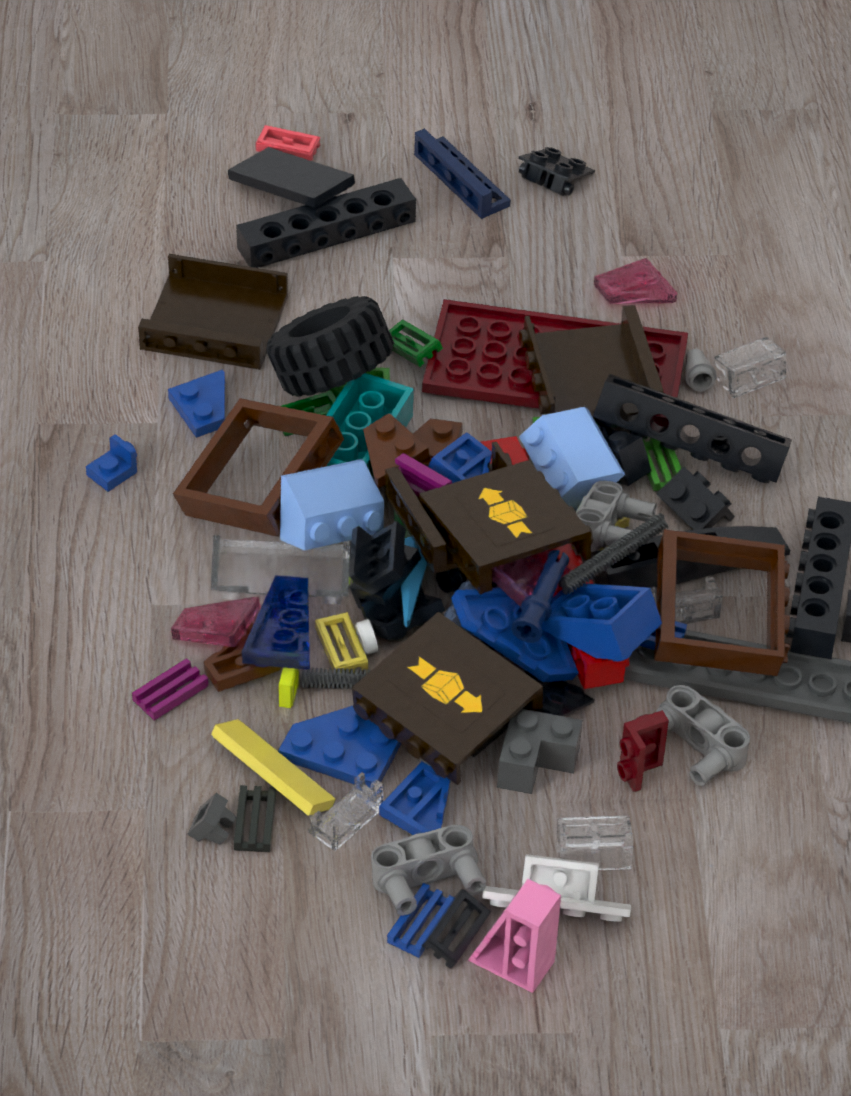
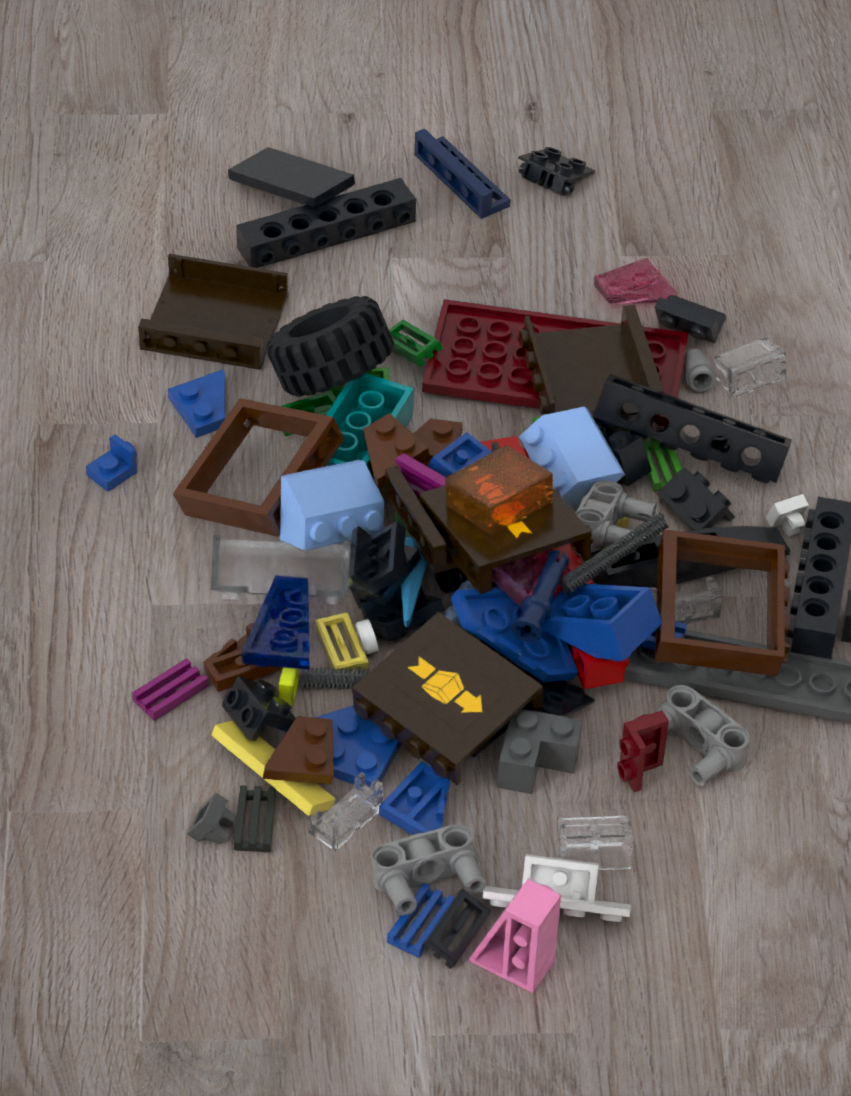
clear pink wing [171,597,260,647] -> none
coral tile [256,125,320,161] -> none
none -> black bracket [222,676,296,741]
none -> reddish brown wing [263,716,334,784]
none -> clear orange brick [445,445,553,535]
none -> black bracket [654,295,726,343]
none -> white tile [766,494,809,537]

